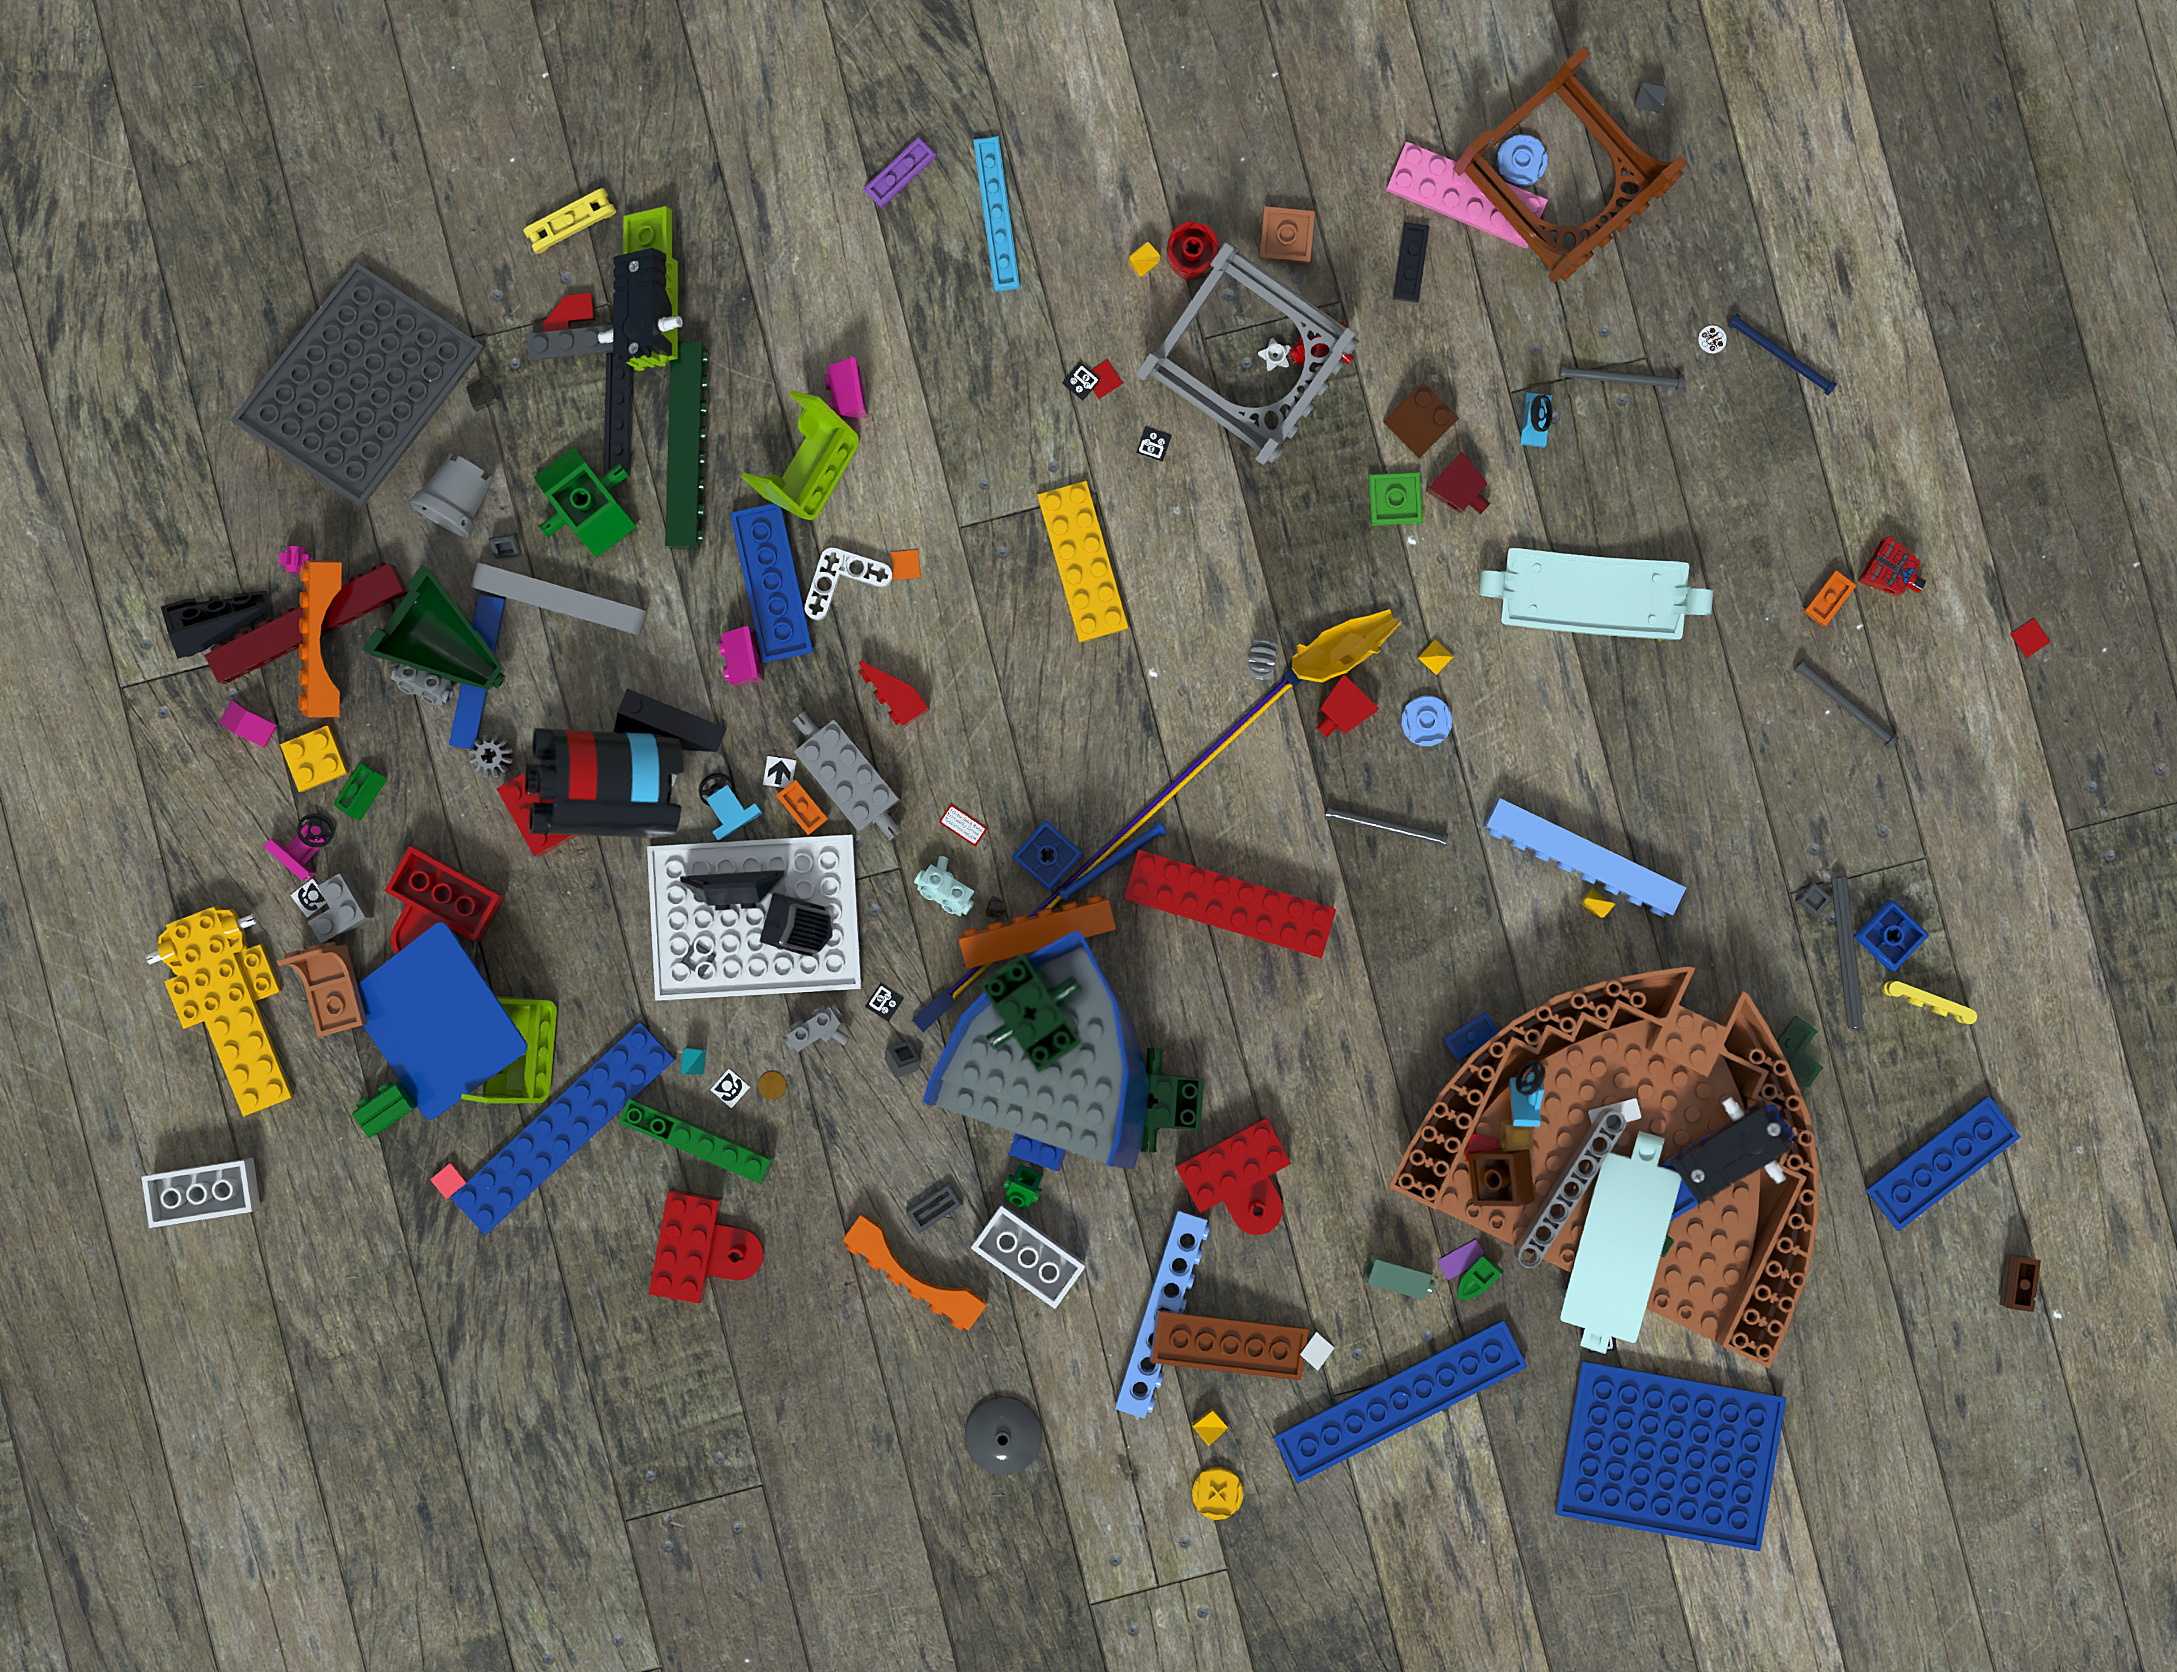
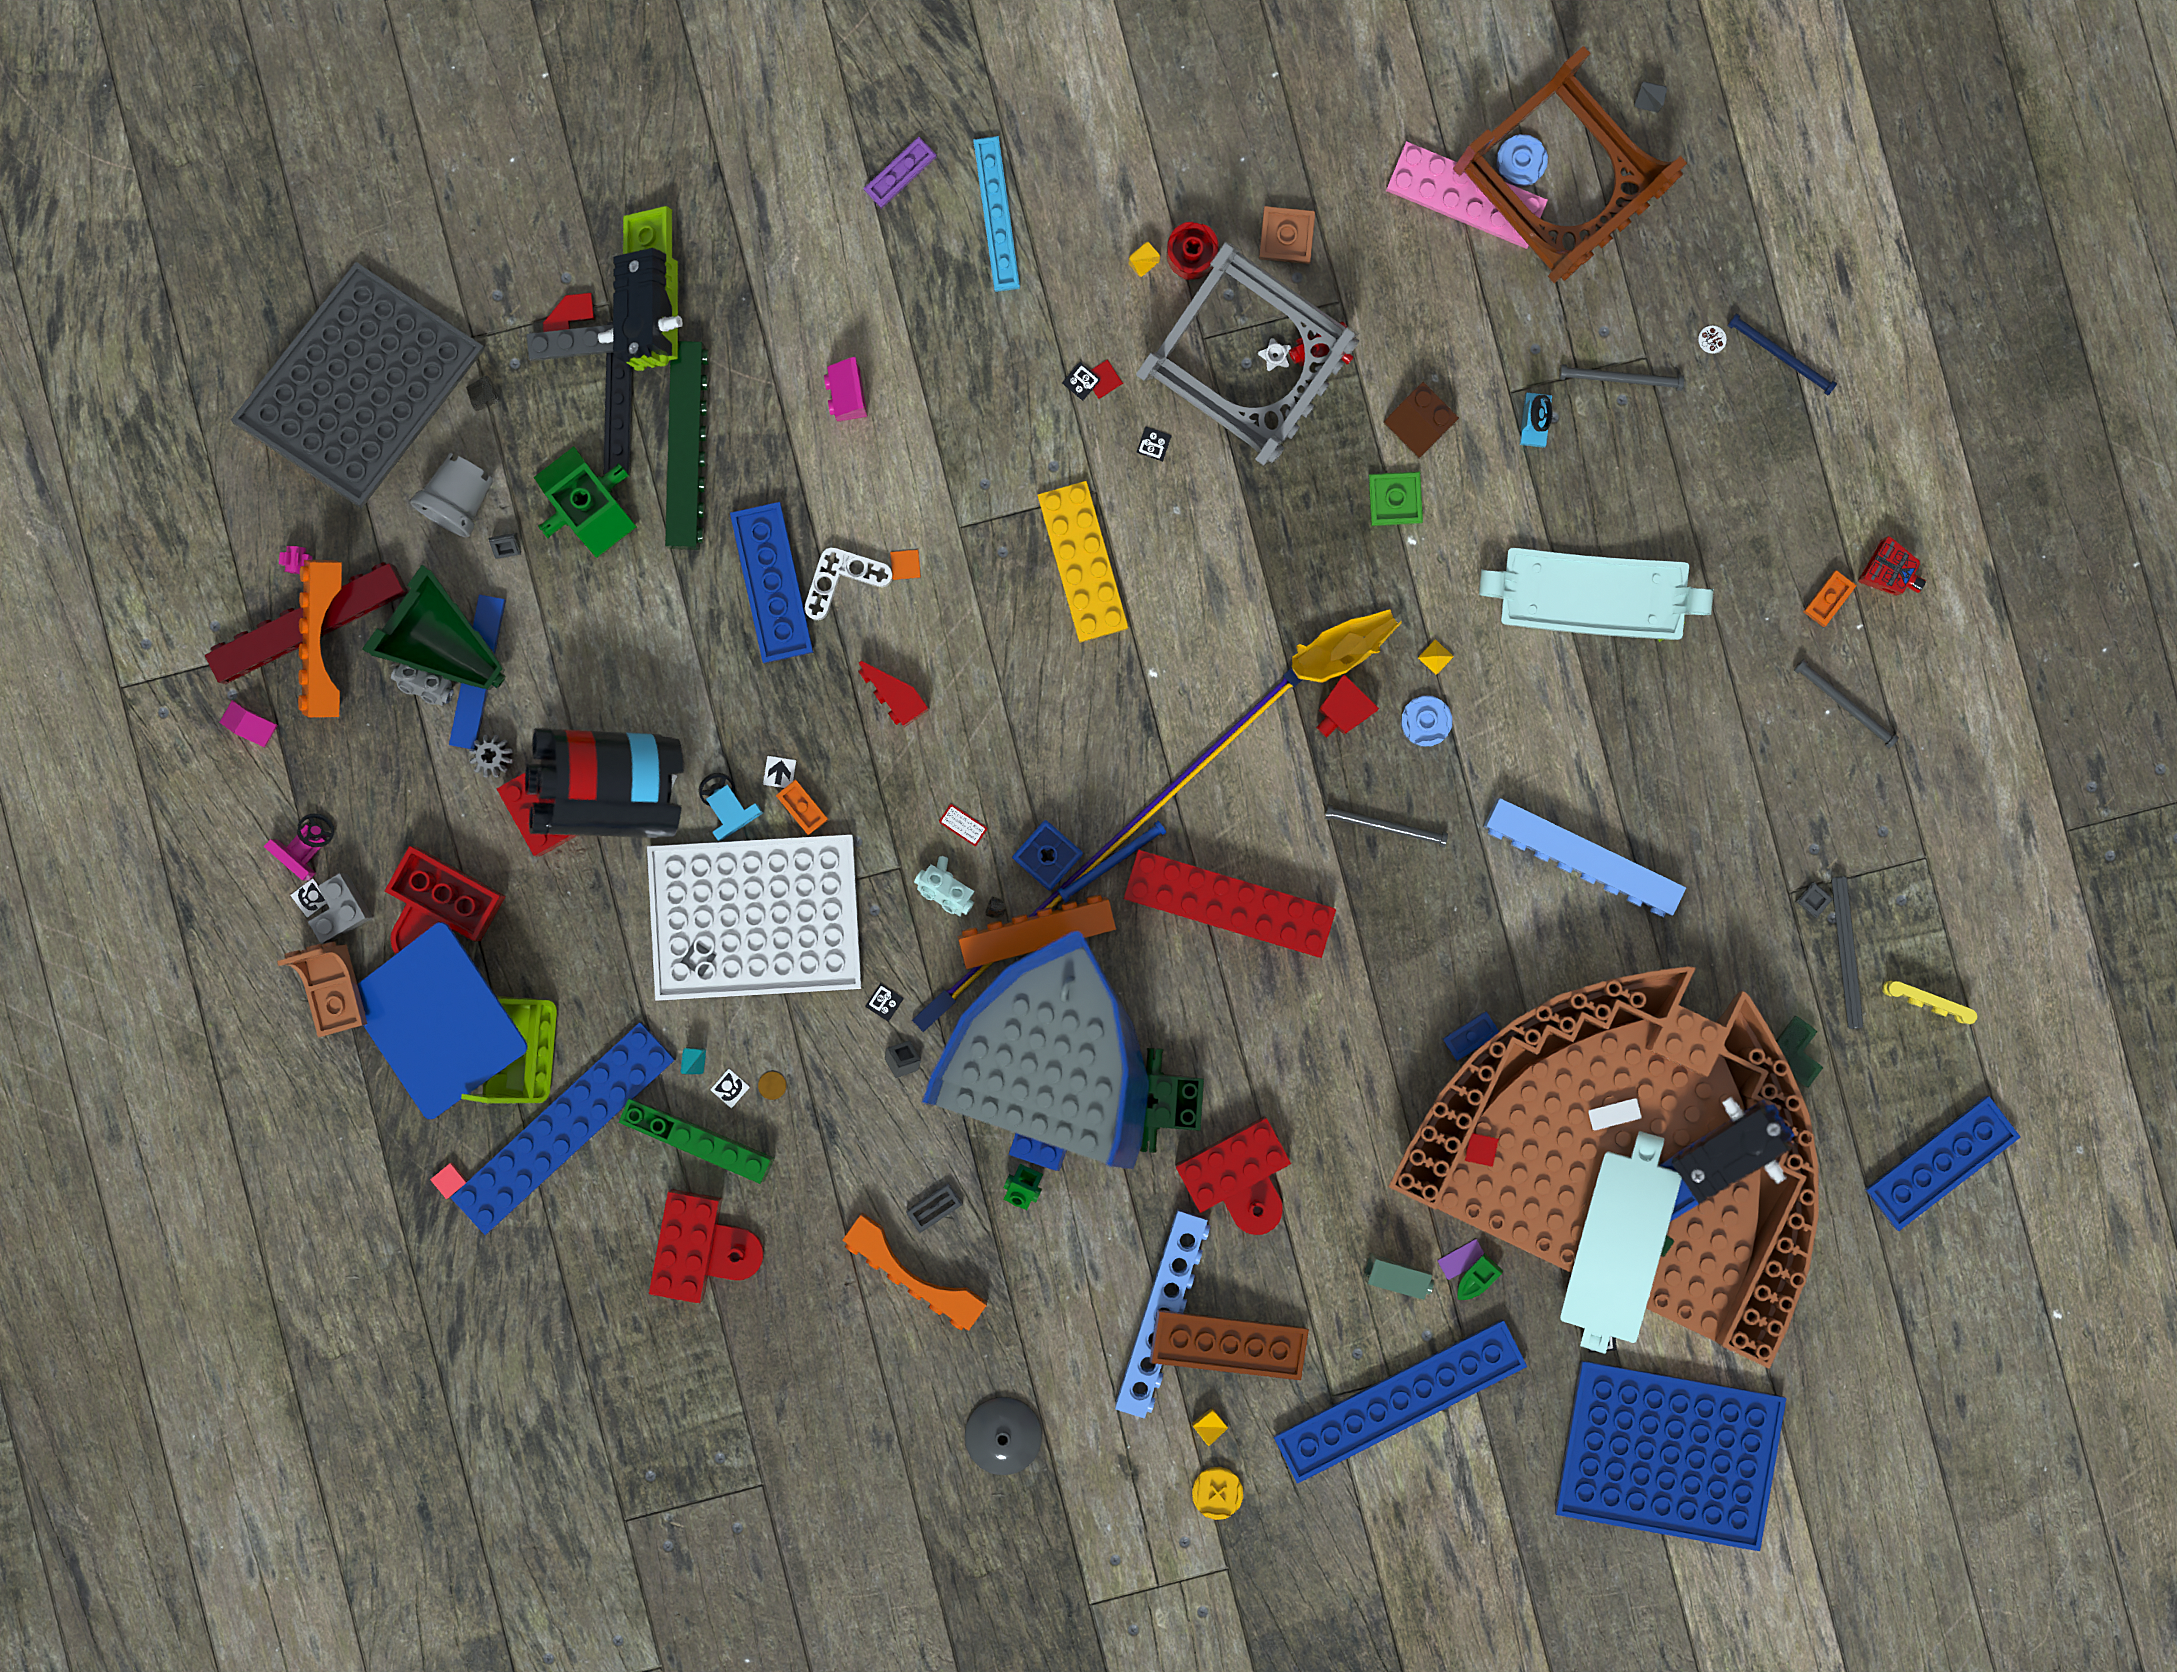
white brick [141,1158,261,1228] -> none
yellow piece [146,905,294,1116] -> none
black wedge [161,591,272,659] -> none
yellow plate [280,725,349,792] -> none
green slope [333,762,387,821] -> none
green brick [352,1081,417,1138] -> none
light grey beam [470,563,647,636] -> none
light yellow plate [523,188,617,254] -> none
black wedge [613,689,727,752] -> none
black wedge [680,870,787,911] -> none
dark pink slope [718,626,764,686] -> none
lime windscreen [740,390,859,520] -> none
black piece [759,892,833,957] -> none
light grey brick [783,1004,850,1052] -> none
light grey brick [792,711,902,841] -> none
white brick [971,1203,1086,1309] -> none
dark green slope [979,953,1082,1073] -> none
light grey gear [1247,636,1278,680] -> none
white sticker [1300,1332,1334,1370] -> none
black tile [1393,222,1430,303] -> none
dark red torso [1426,451,1491,515] -> none
reddish brown slope [1468,1148,1535,1207] -> none
clear yellow brick [1500,1120,1534,1151] -> none
medium azure piece [1509,1059,1546,1127] -> none
light grey beam [1514,1108,1626,1268] -> none
yellow slope [1580,888,1615,918] -> none
blue brick [1854,900,1929,971] -> none
reddish brown brick [1999,1253,2041,1312] -> none
red sticker [2010,618,2050,658] -> none

